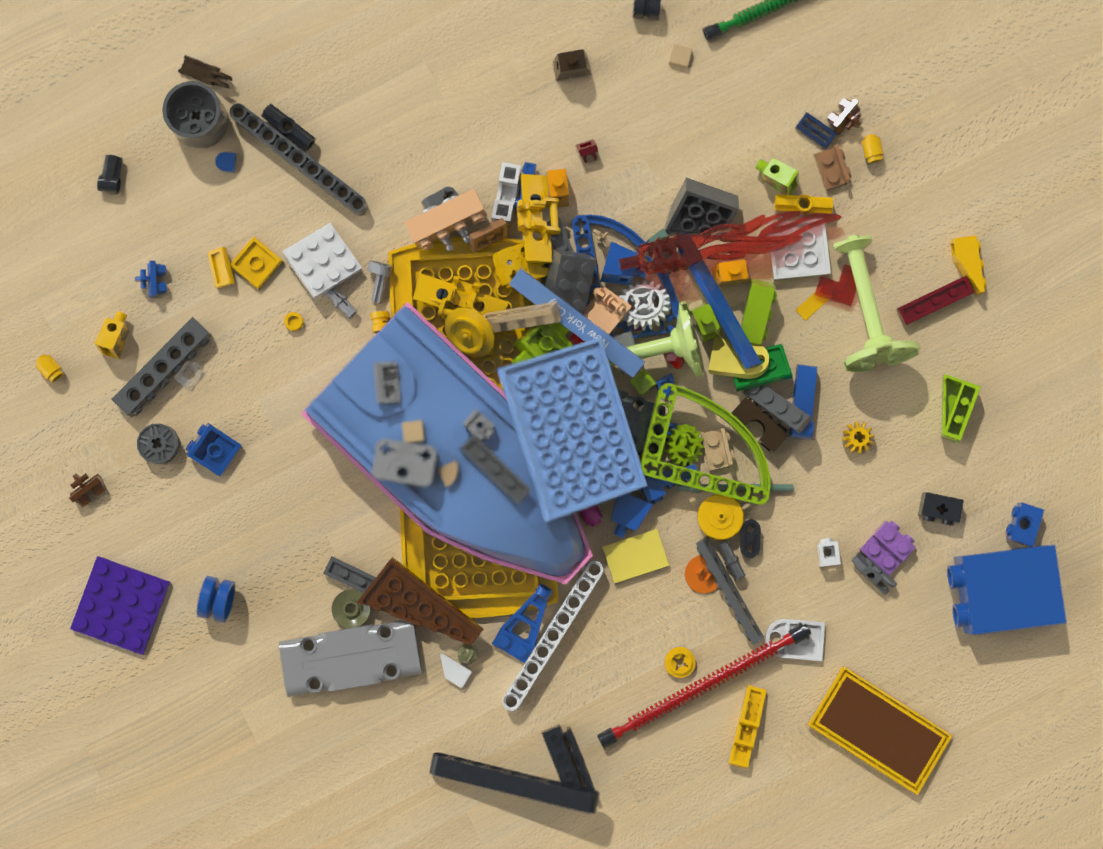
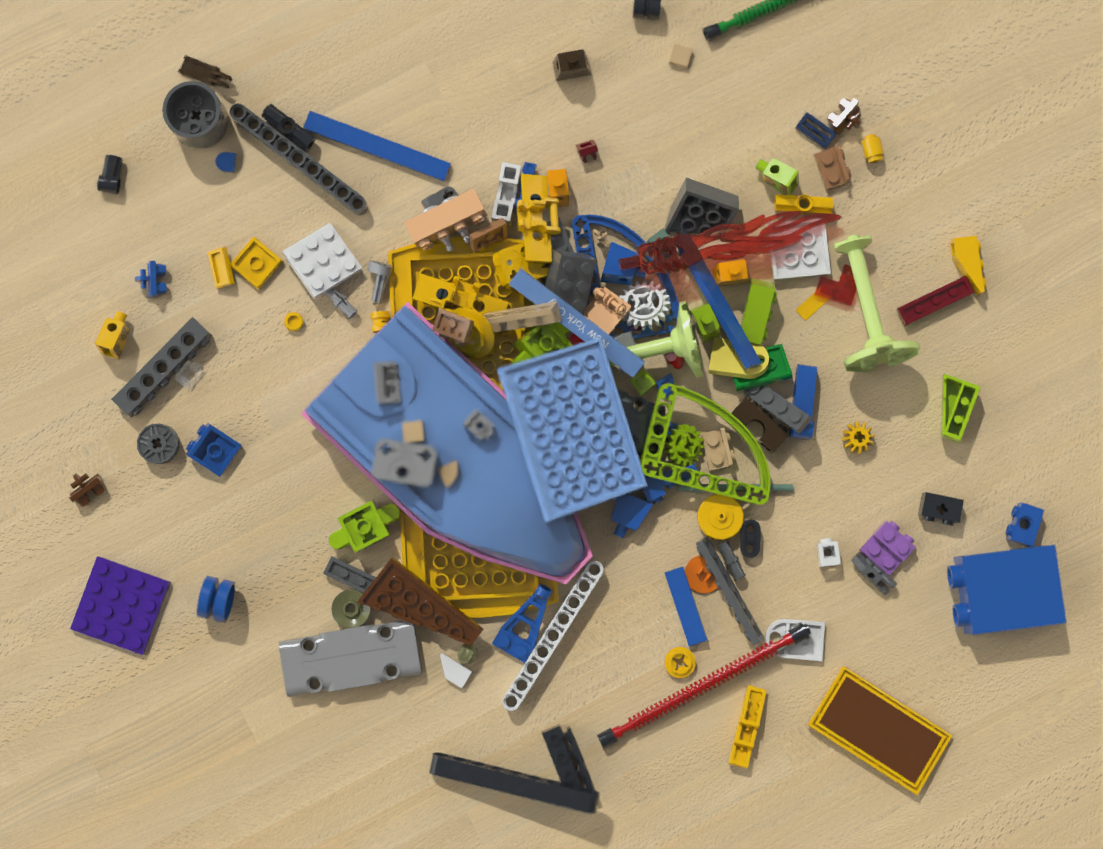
yellow brick [35,354,64,383] -> none
dark grey plate [459,434,531,505] -> none
dark pink brick [579,505,603,527] -> none
light yellow tile [602,529,669,583] -> none
none -> blue tile [303,111,451,182]
none -> lime brick [329,500,401,553]
none -> medium nougat bracket [432,308,475,346]
none -> blue tile [665,567,708,646]

